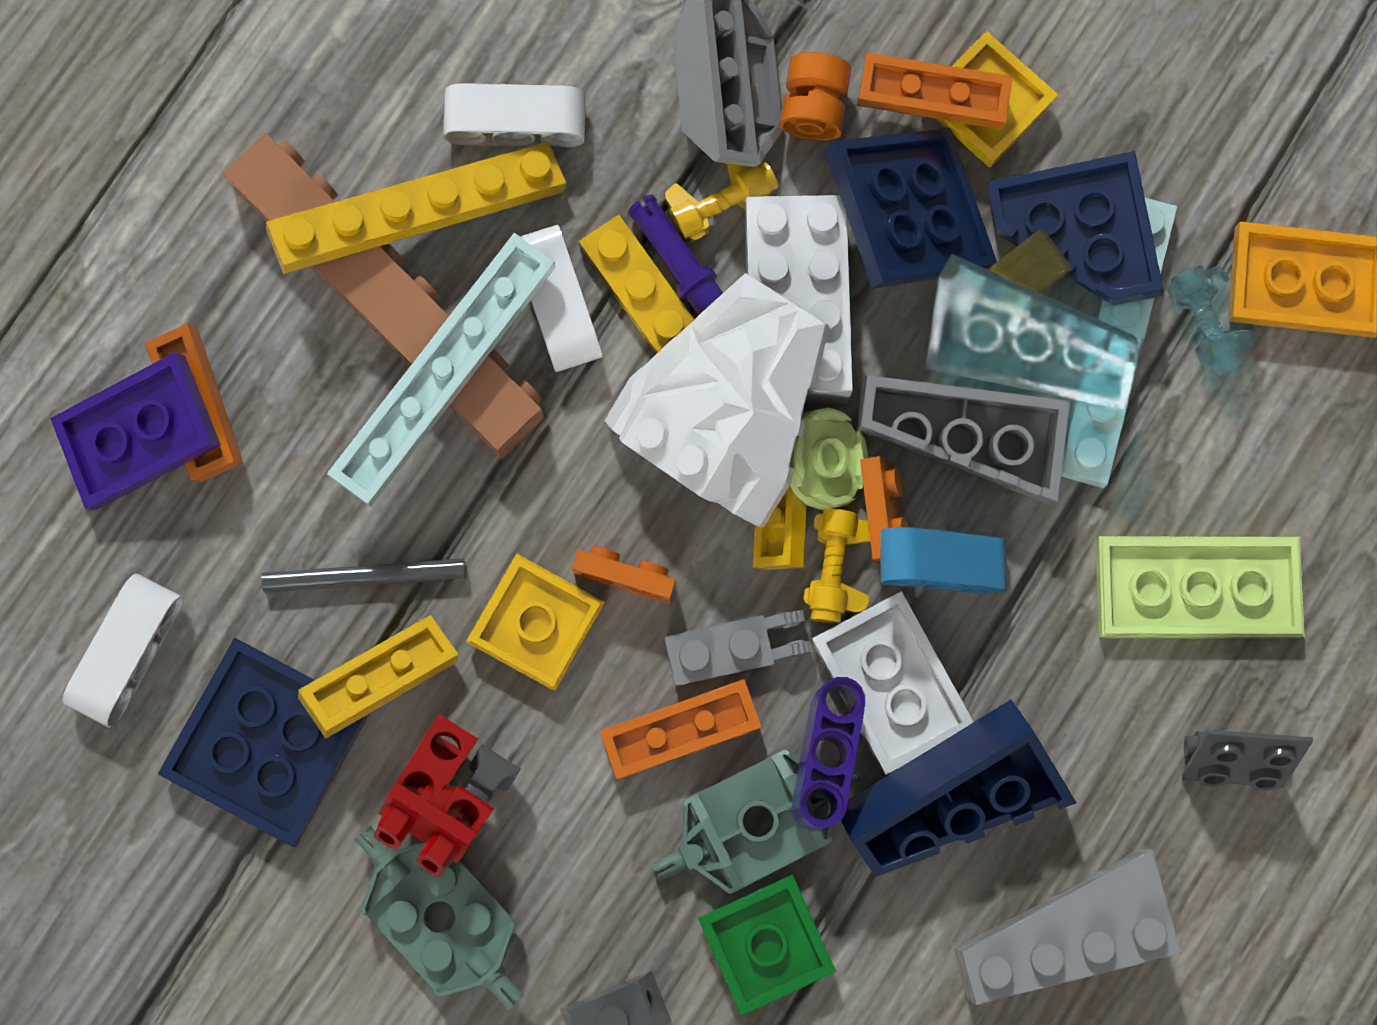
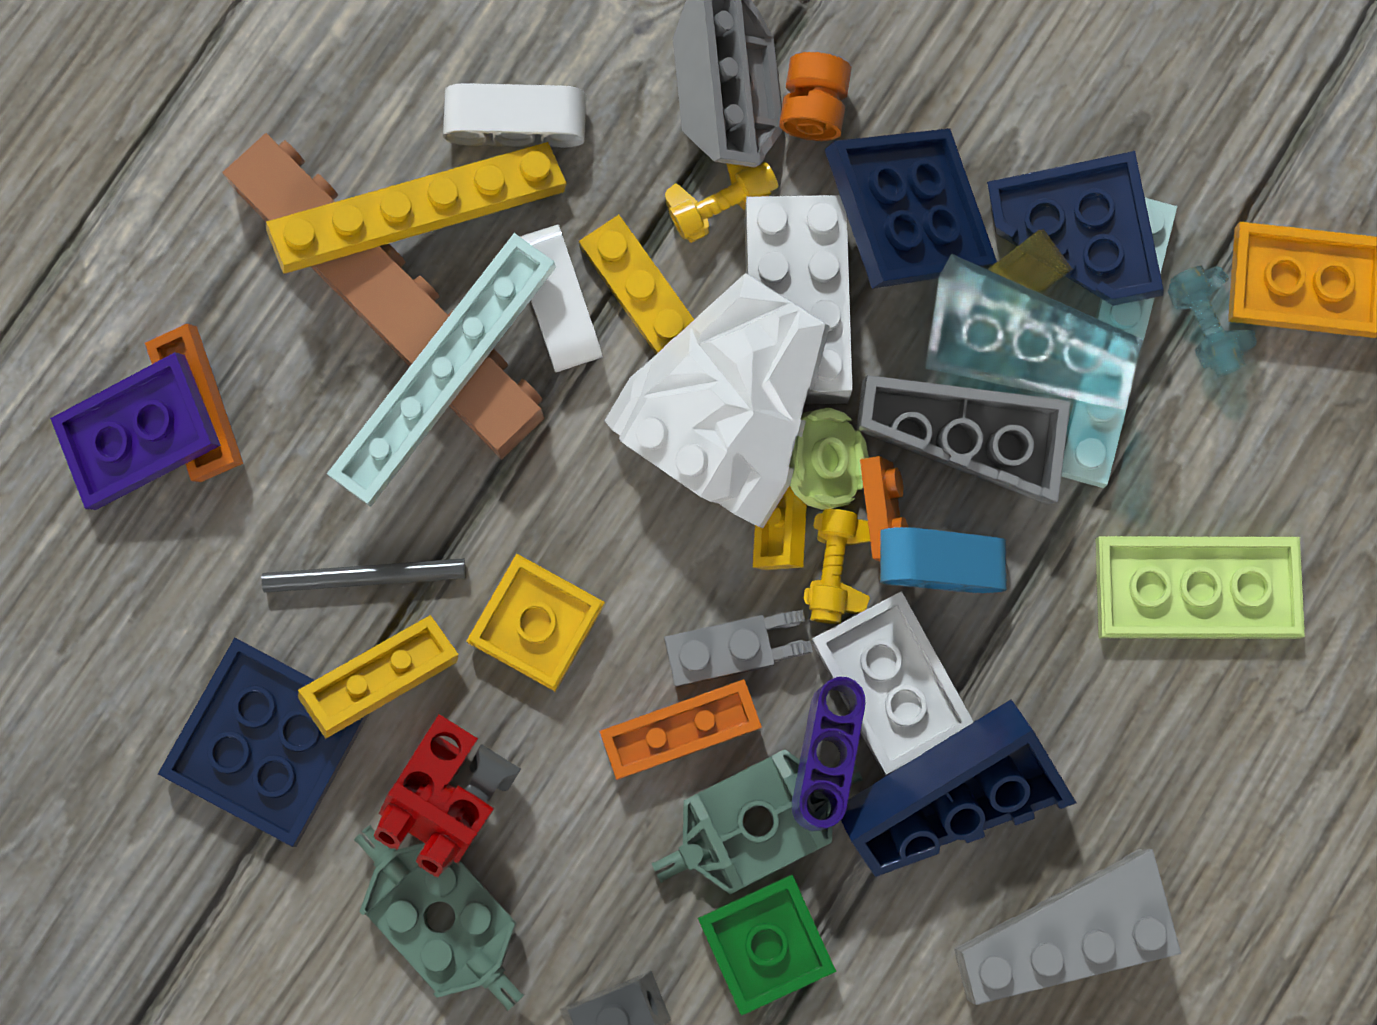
white beam [62,573,183,728] -> none
orange plate [572,546,676,604] -> none
dark purple pin [628,195,723,315] -> none
orange plate [857,52,1013,130] -> none
yellow plate [935,31,1059,168] -> none
dark grey hinge [1181,730,1313,791] -> none

